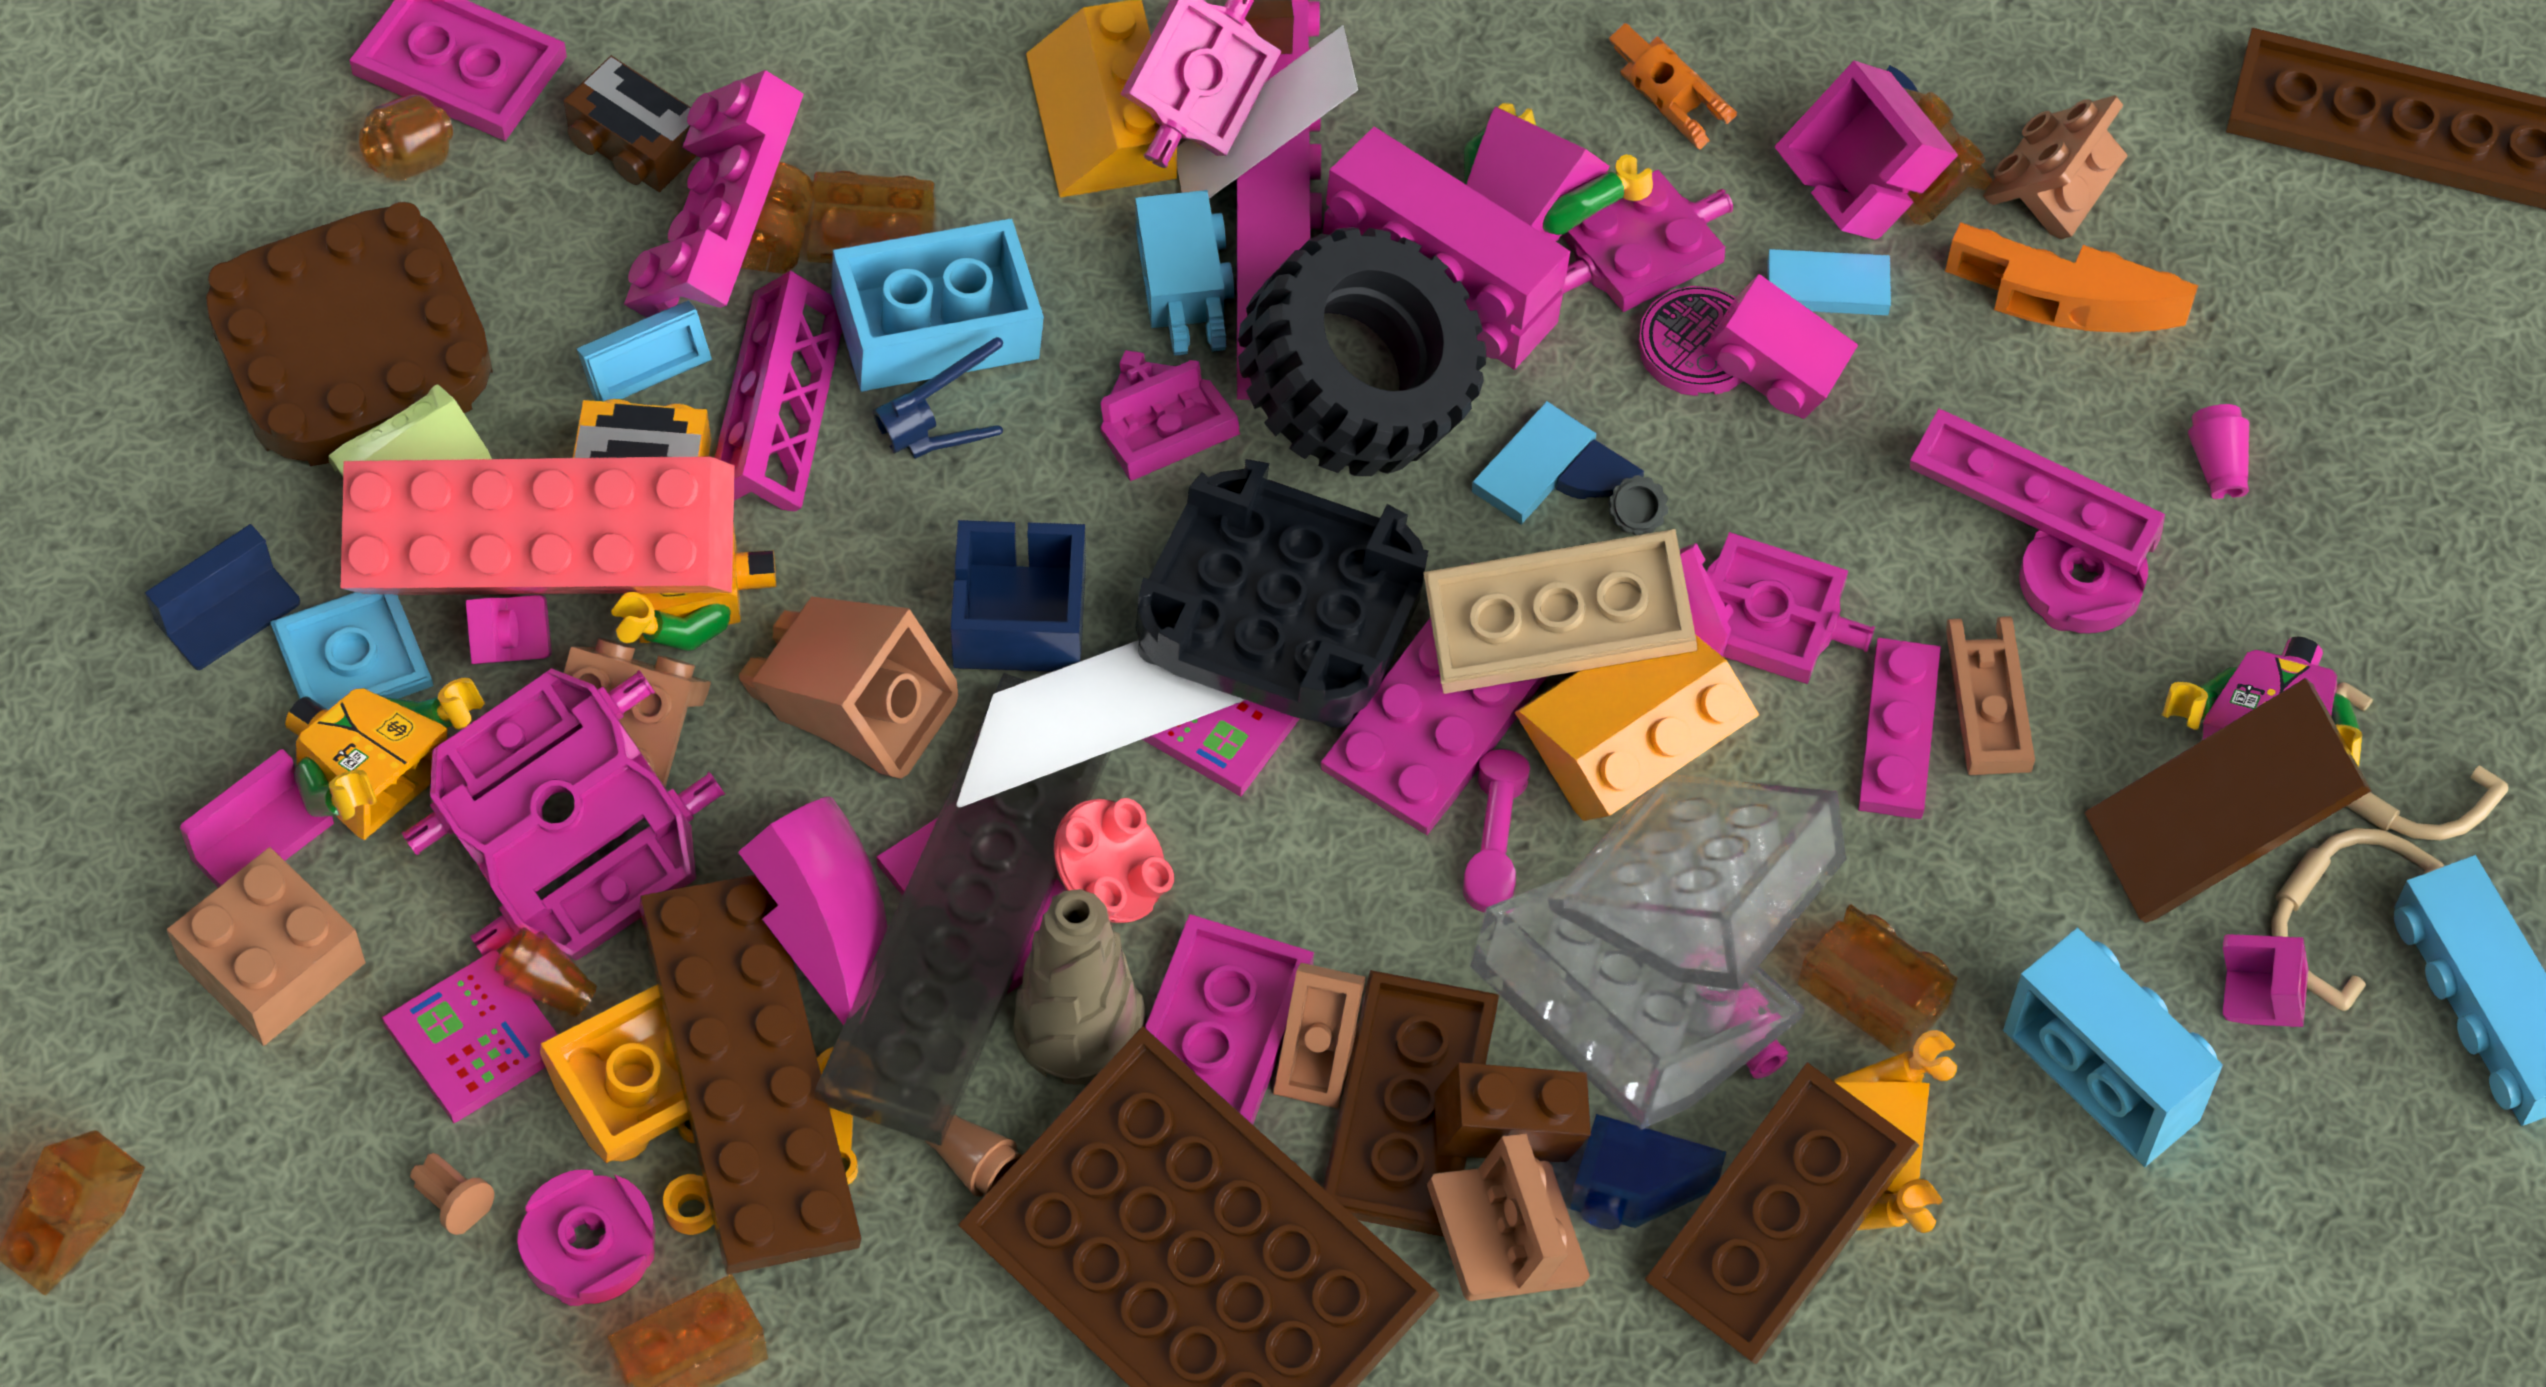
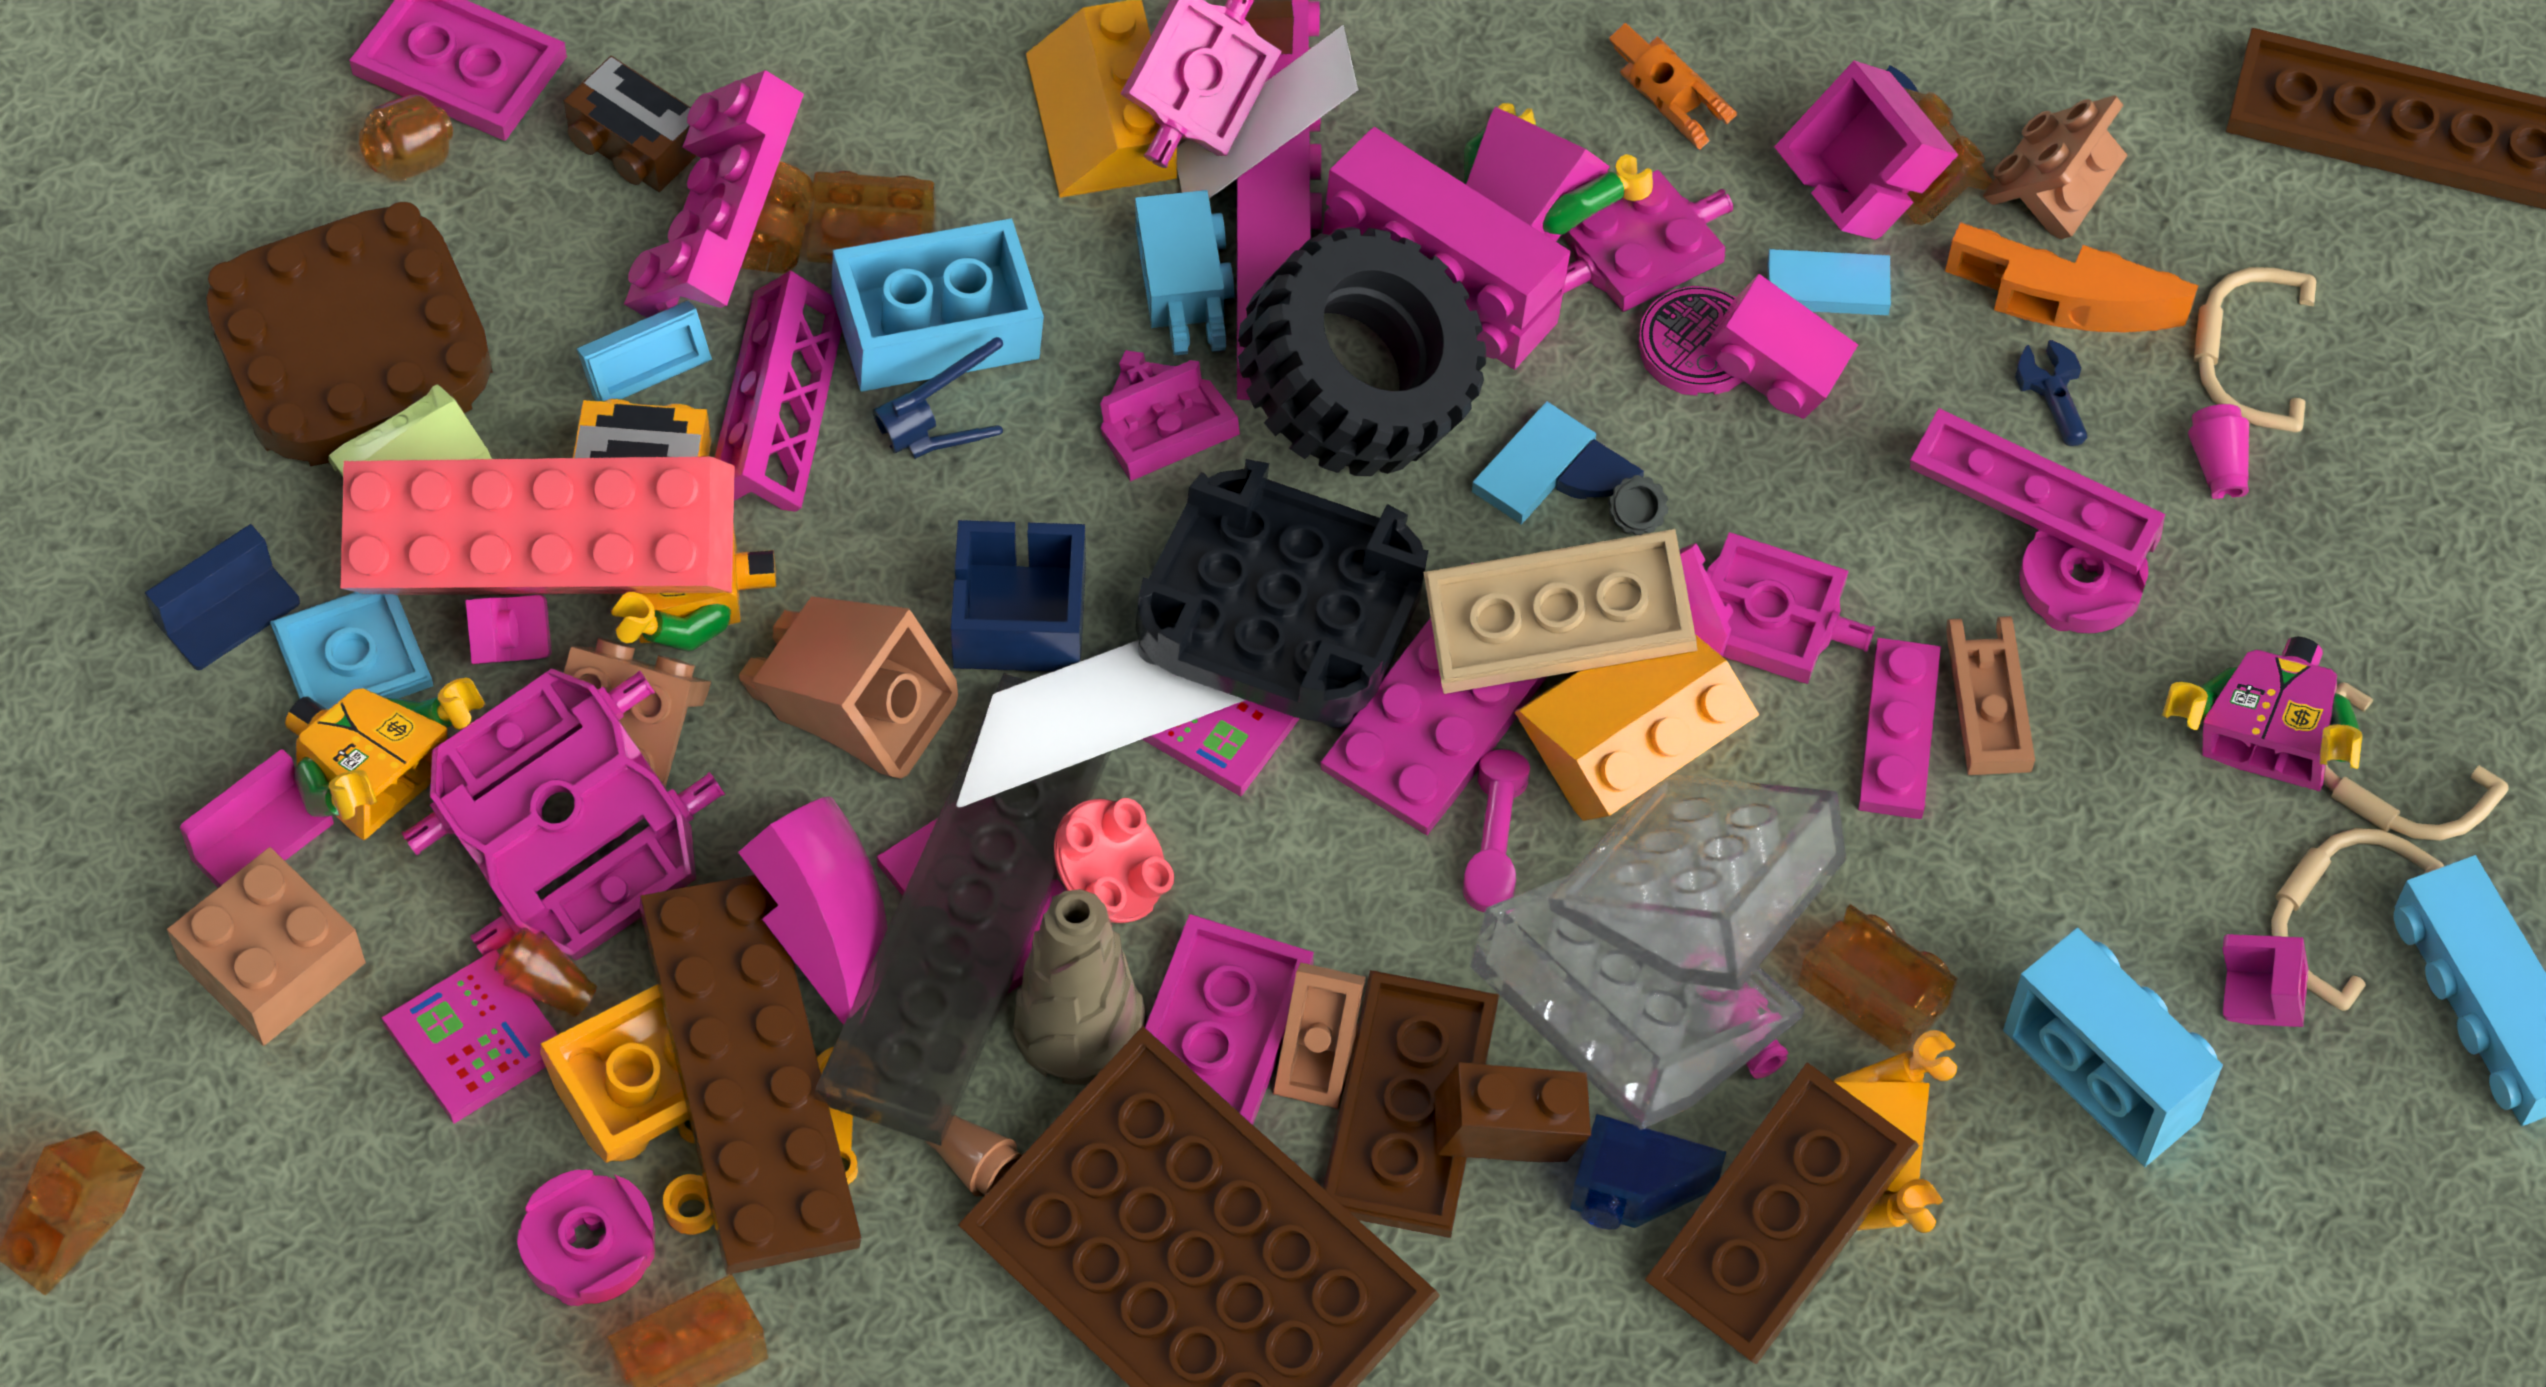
nougat piece [410,1153,494,1235] -> none
nougat bracket [1427,1134,1590,1301] -> none
reddish brown tile [2084,678,2372,923] -> none
none -> dark blue bar [2015,340,2087,446]
none -> tan piece [2194,267,2316,432]

